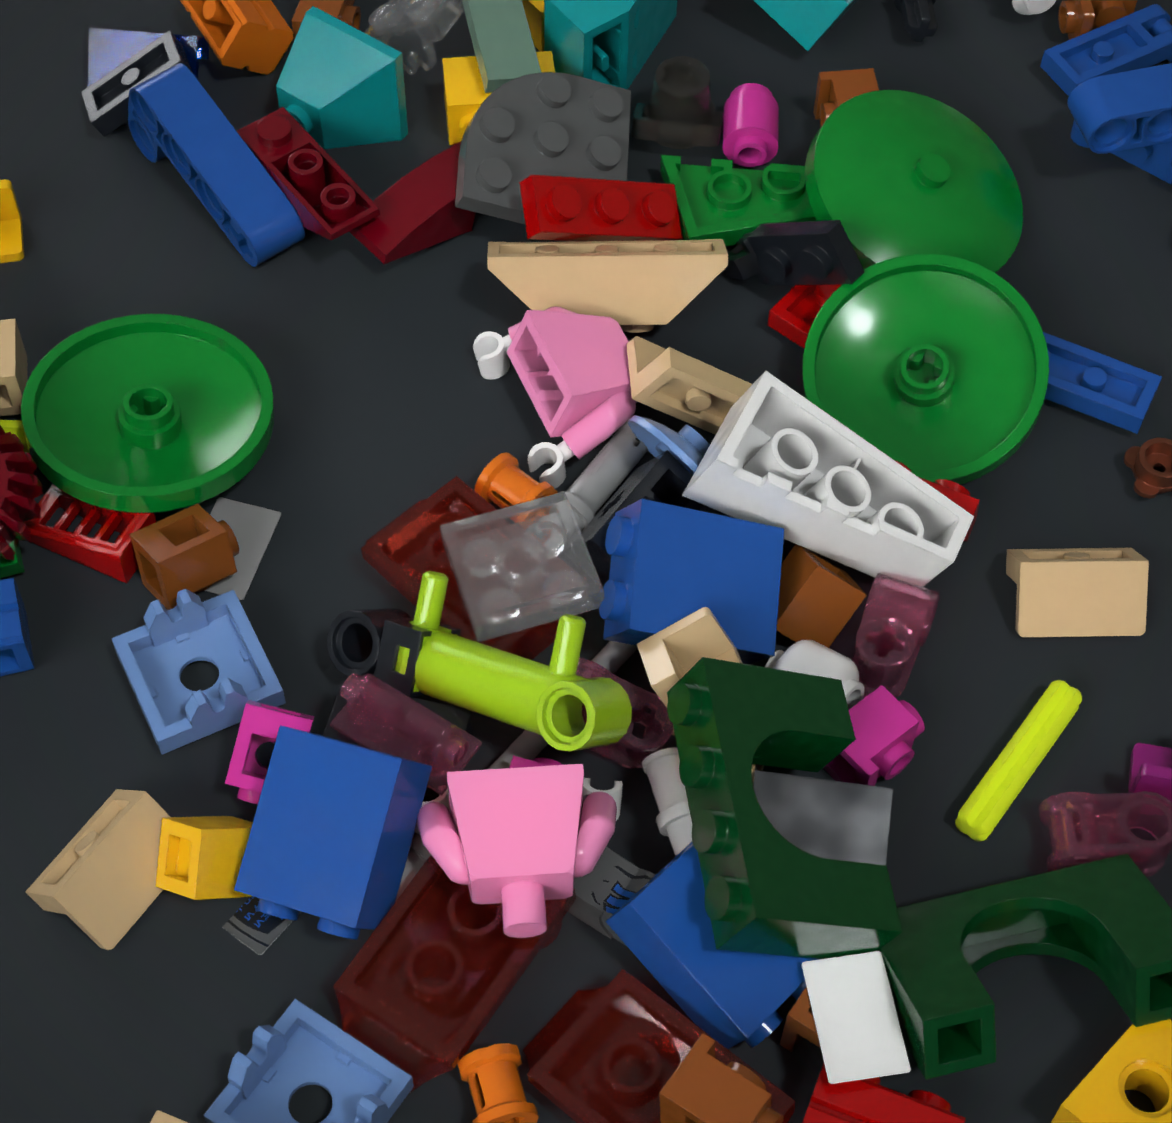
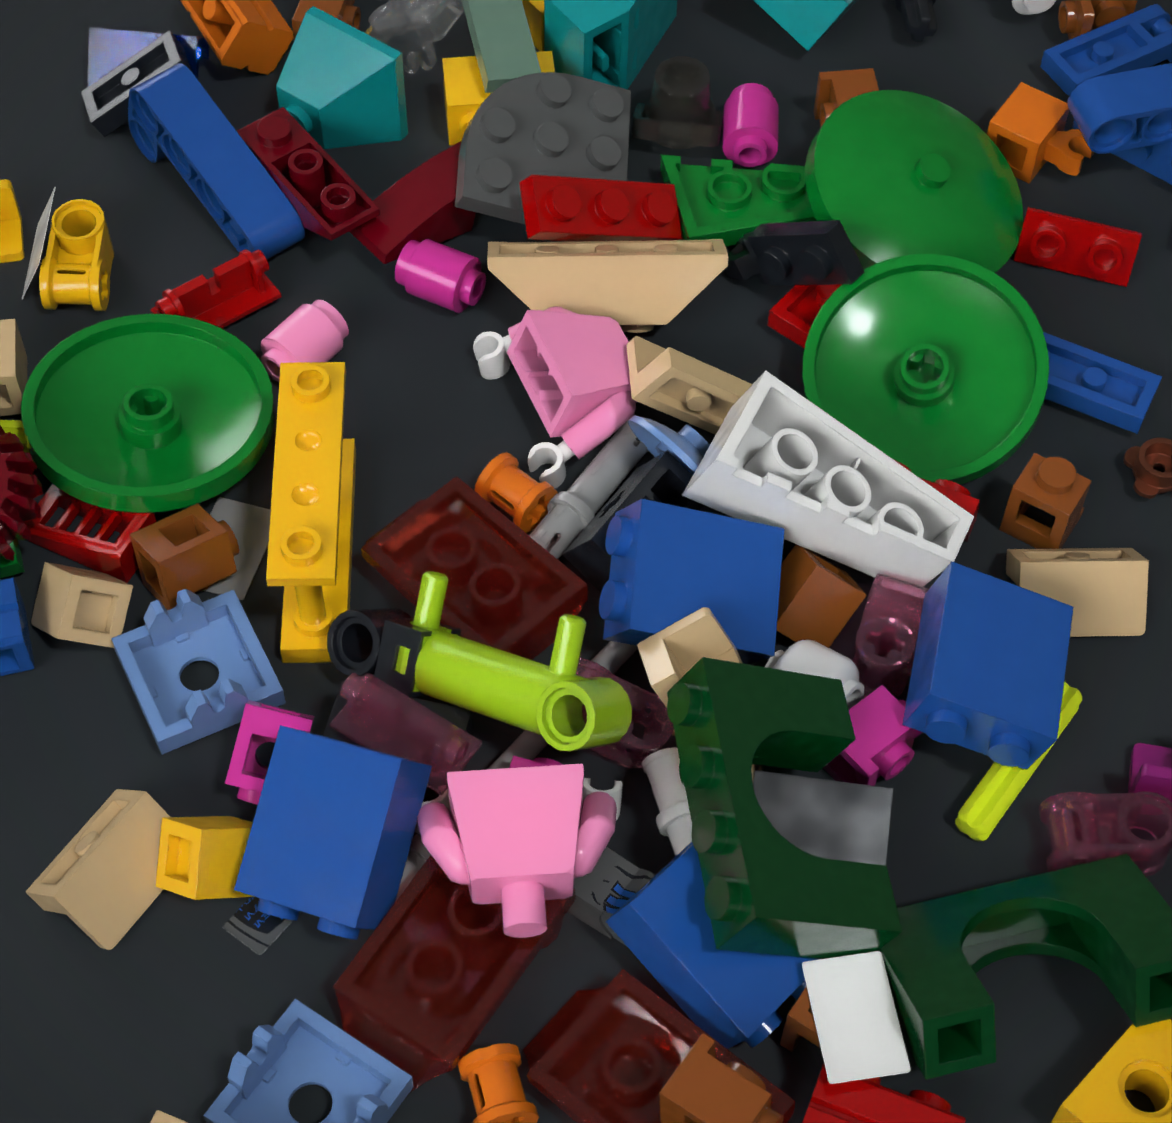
clear plate [440,491,605,642] -> none
none -> white sticker [22,187,55,300]
none -> tan panel [31,562,133,648]
none -> yellow piece [39,199,114,311]
none -> red hinge [150,249,282,328]
none -> bright pink brick [260,300,349,382]
none -> yellow fence [266,362,356,663]
none -> dark pink brick [395,239,486,313]
none -> blue brick [902,561,1073,770]
none -> orange brick [987,82,1094,184]
none -> dark orange brick [999,453,1092,549]
none -> red hinge [1014,207,1142,287]

